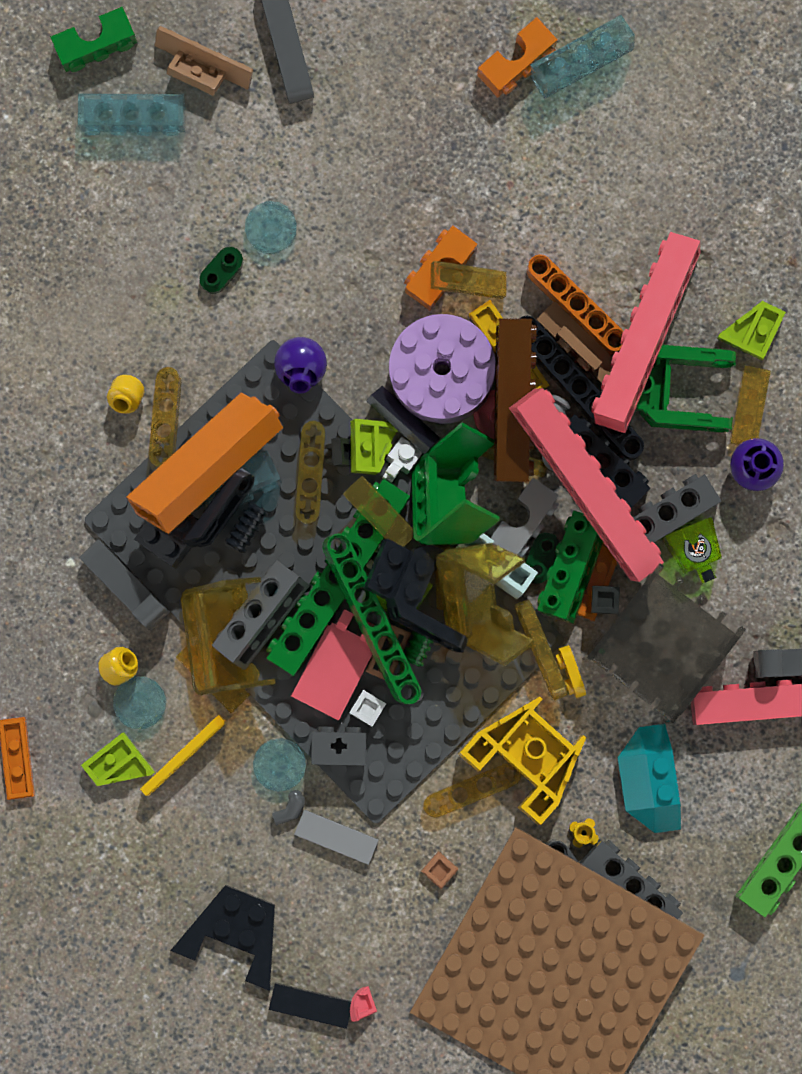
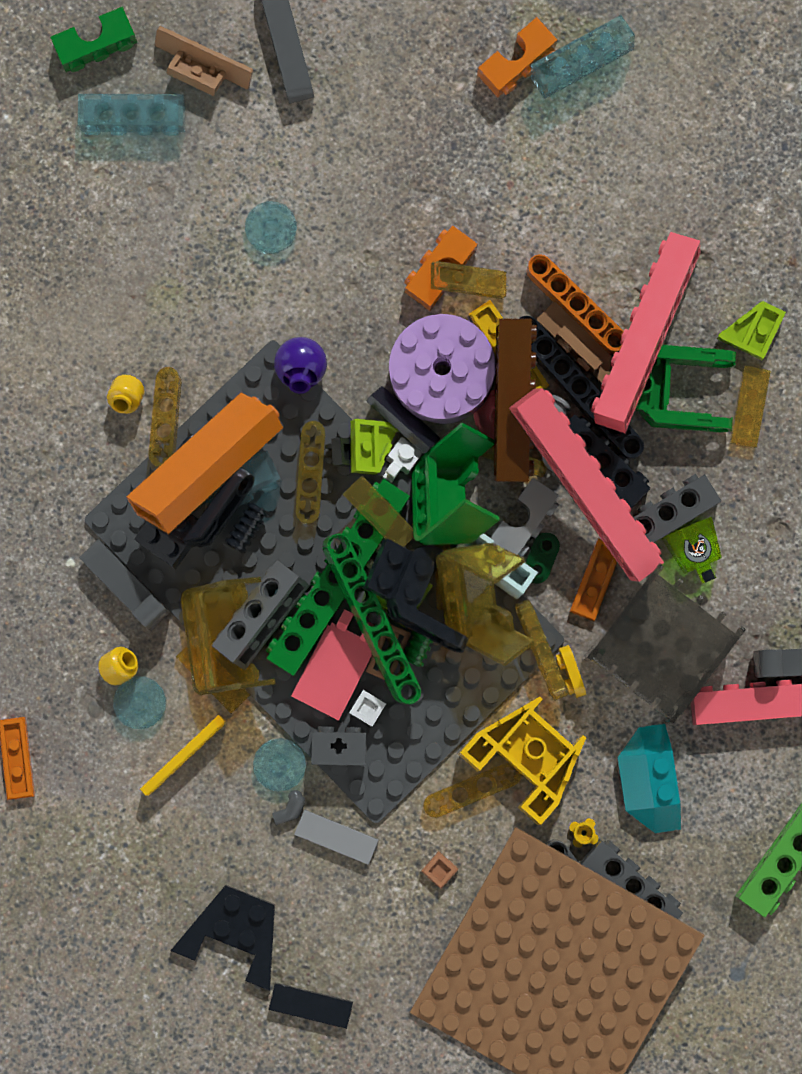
lime wing [81,732,156,786] -> none
dark green plate [199,247,243,294] -> none
coral tile [350,986,377,1022] -> none
green brick [537,510,603,624] -> none
pearl dark grey tile [591,586,620,615] -> none
dark purple brick [730,438,784,491] -> none

